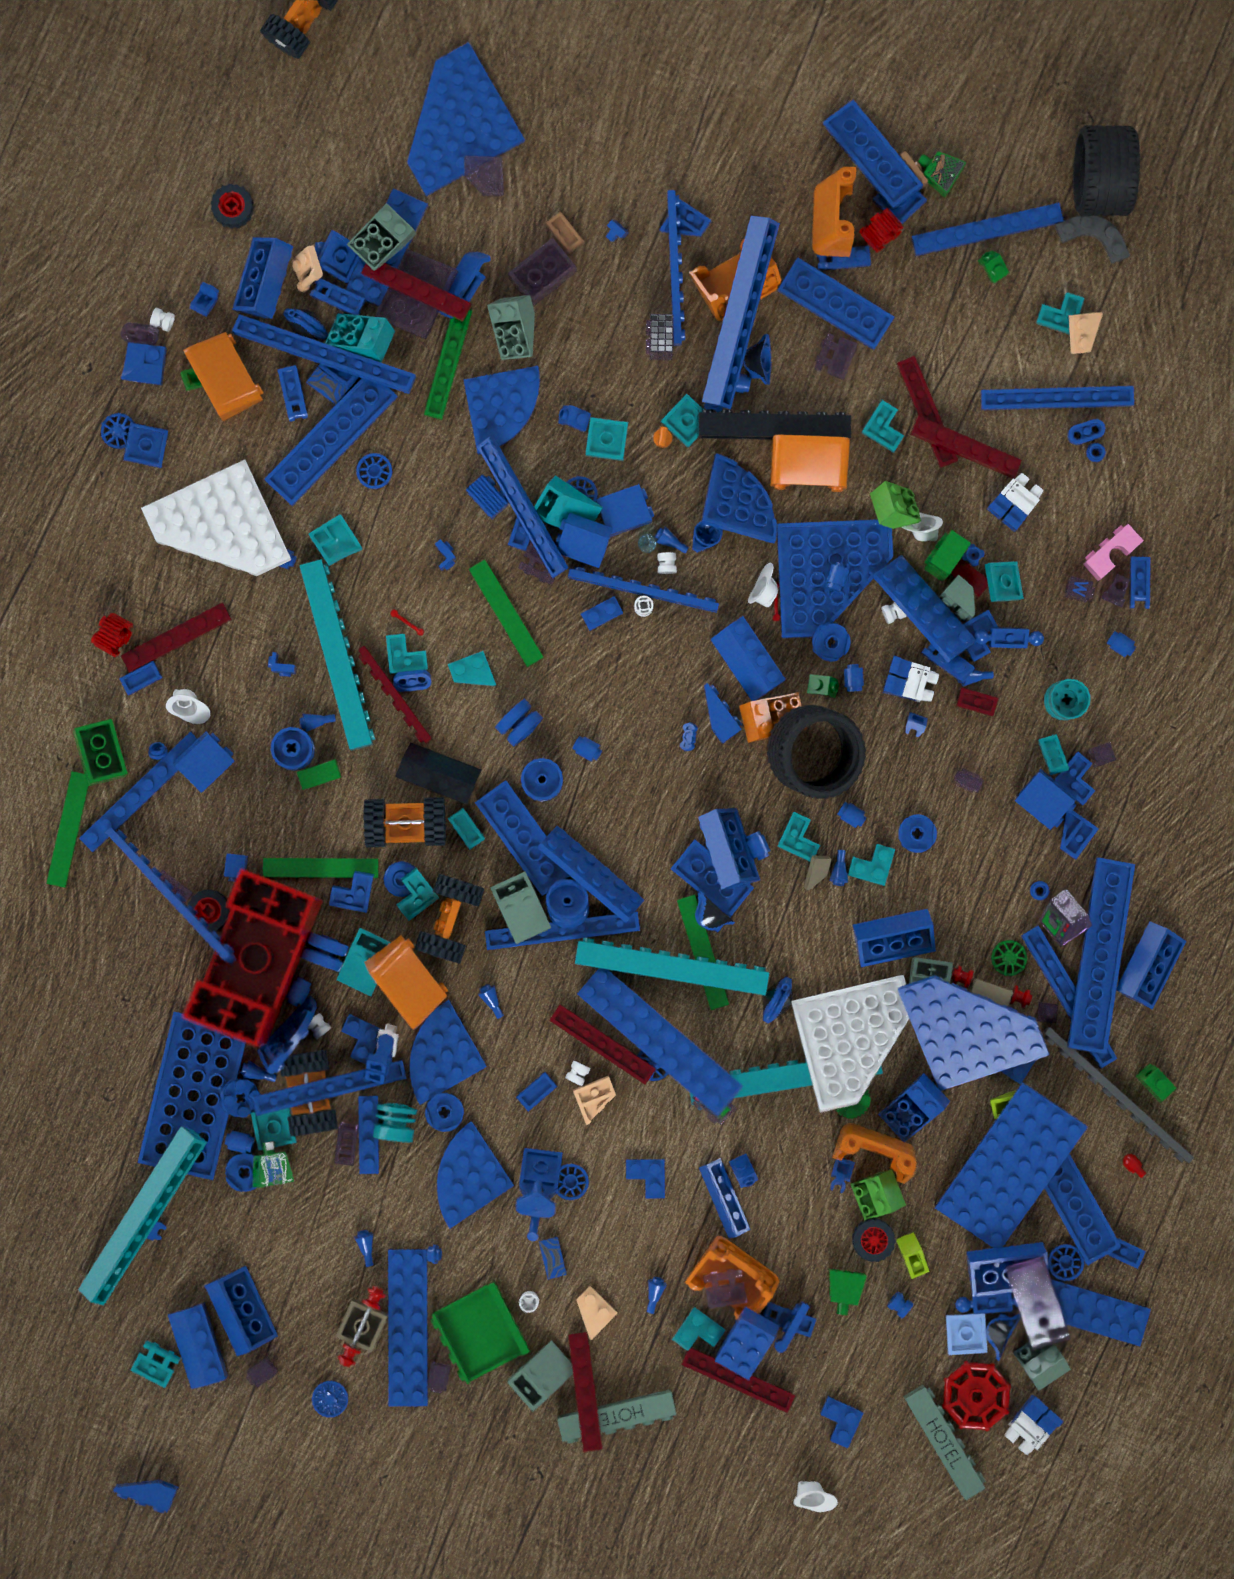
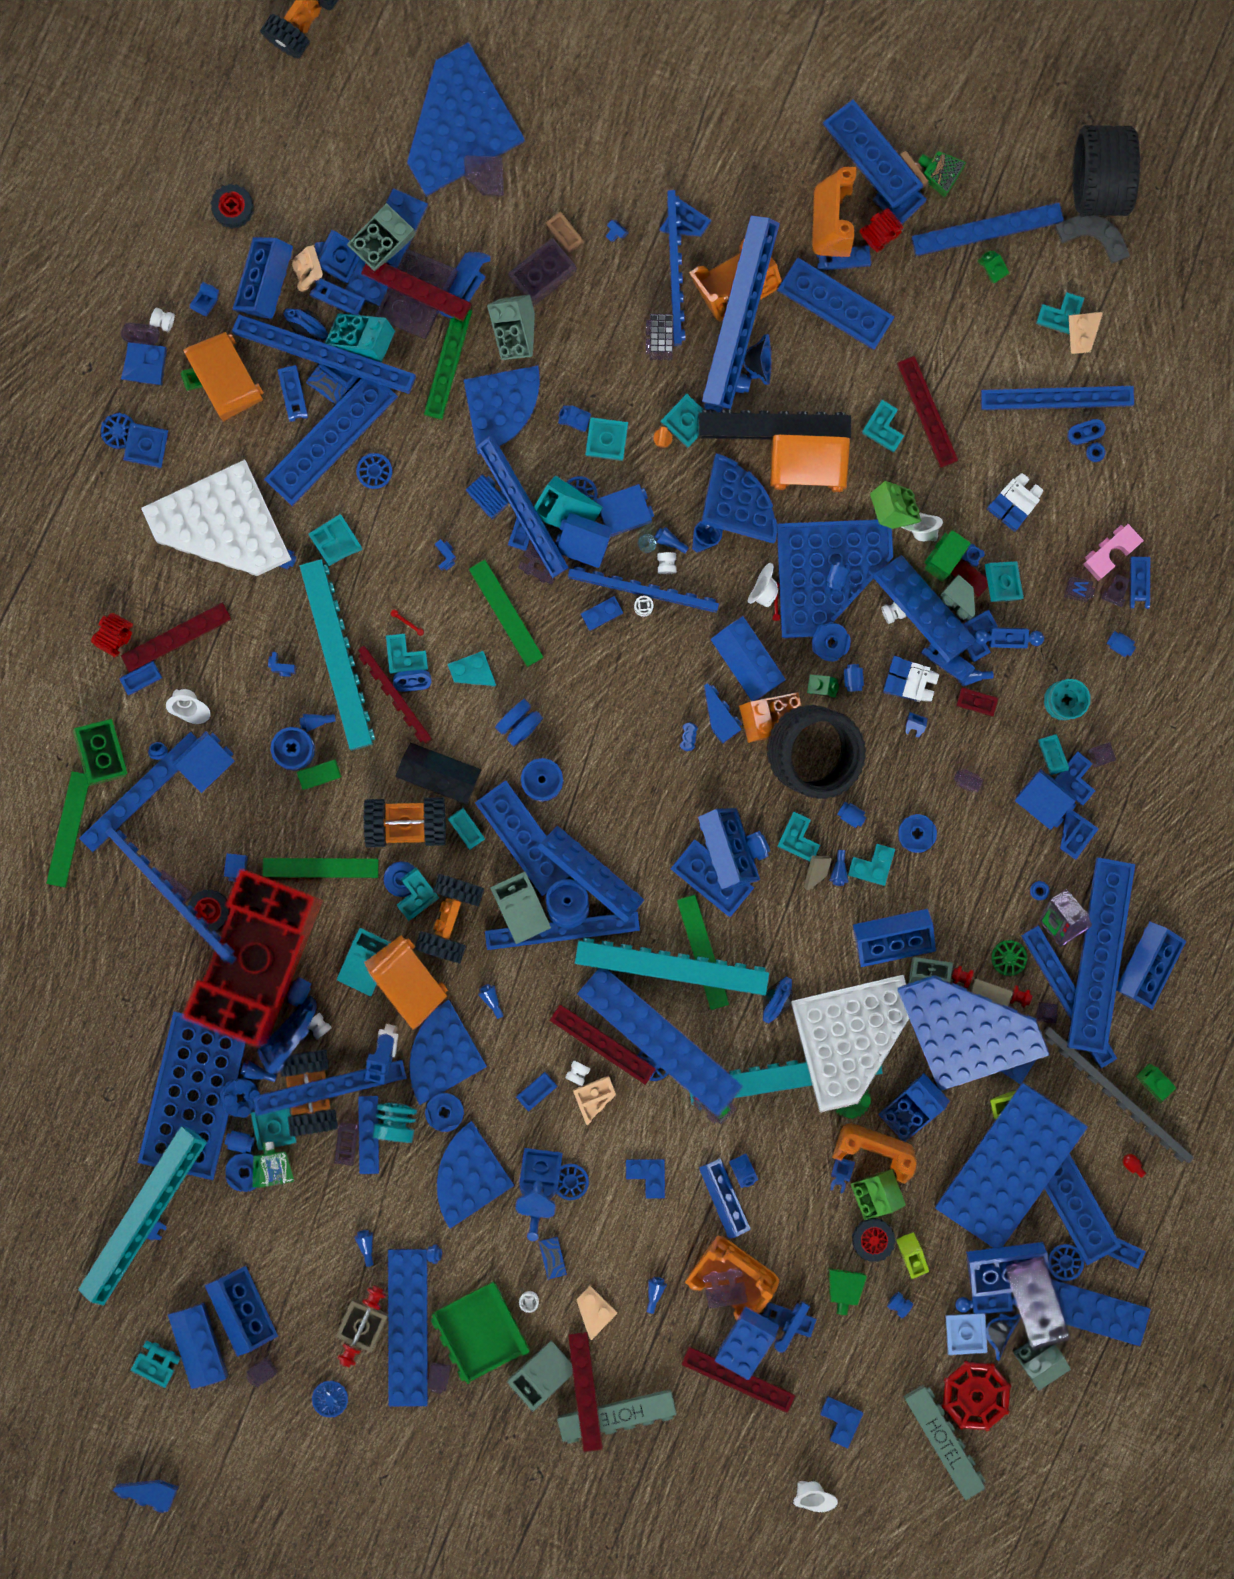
blue wheel [300,932,349,972] -> none
blue plate [329,871,374,913] -> none
blue plate [341,1014,383,1065] -> none
blue brick [572,736,602,762] -> none
teal plate [672,1307,726,1351] -> none
hat [695,891,735,933] -> none
clear purple plate [814,333,858,380] -> none
dark red plate [910,416,1022,478] -> none
hips [1004,1394,1064,1455] -> none

